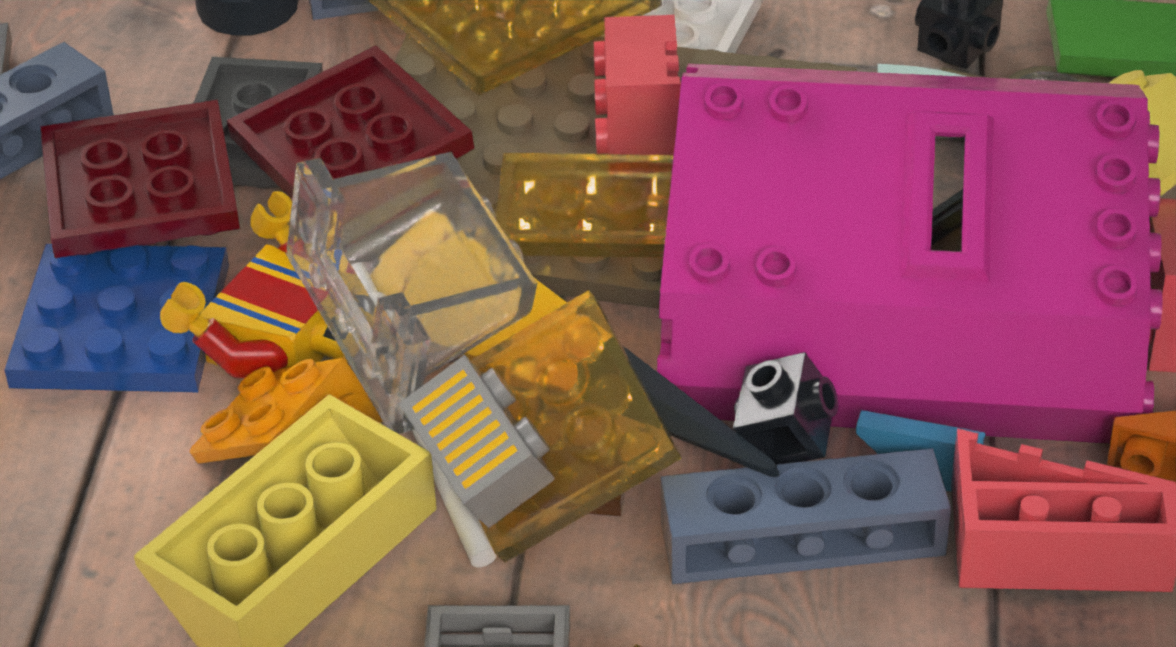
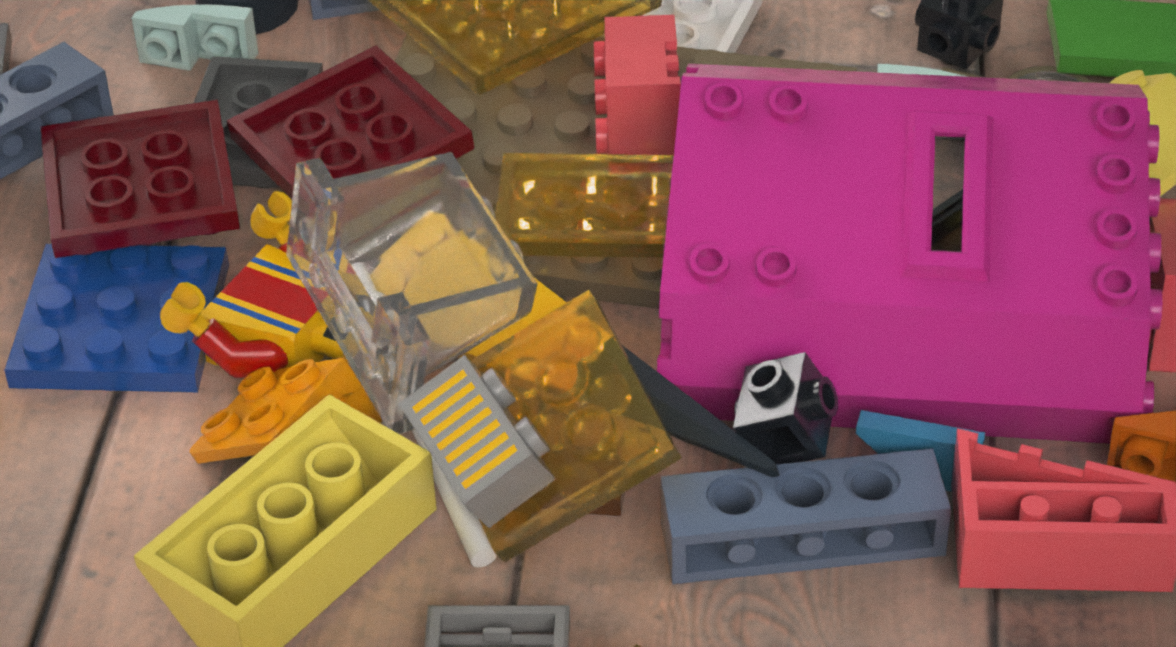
none -> light aqua slope [132,4,259,71]

